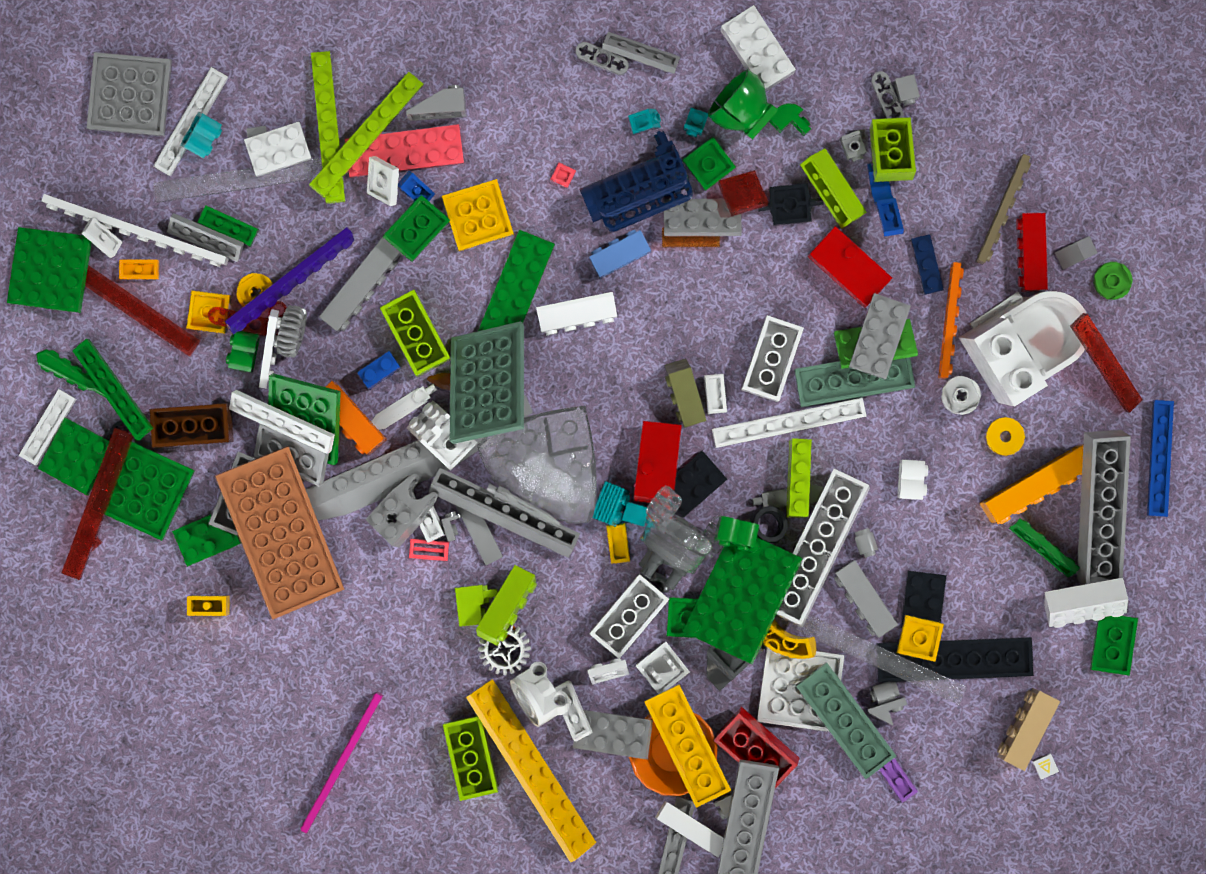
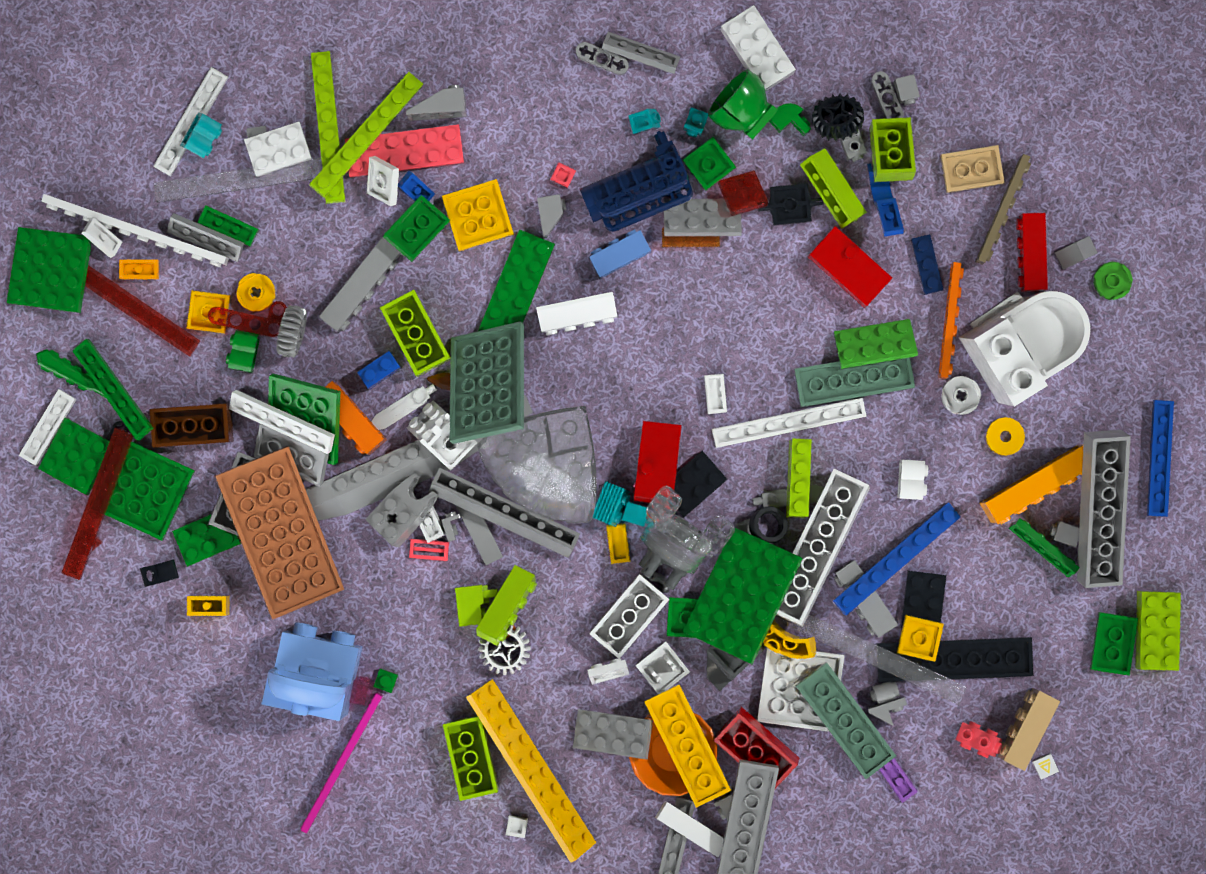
light grey plate [87,52,172,137] -> none
dark purple plate [225,227,355,335] -> none
white plate [259,309,282,389] -> none
light grey piece [486,484,561,526] -> none
white piece [510,662,569,727] -> none
white plate [555,680,593,741] -> none
olive wedge [664,358,707,428] -> none
green brick [714,516,759,551] -> none
white brick [741,315,804,402] -> none
light grey plate [849,293,911,380] -> none
light grey brick [854,528,878,558] -> none
white brick [1044,578,1128,628] -> none
clear red plate [1070,313,1143,413] -> none
none -> black bracket [140,559,179,587]
none -> light blue piece [262,622,363,721]
none -> clear pink brick [349,676,375,707]
none -> green plate [373,668,398,693]
none -> white tile [506,815,528,838]
none -> light grey slope [537,194,566,238]
none -> black gear [812,93,864,141]
none -> blue plate [832,502,960,615]
none -> tan plate [940,145,1005,193]
none -> coral brick [955,721,1003,758]
none -> light grey brick [1049,521,1079,547]
none -> lime brick [1135,591,1181,671]

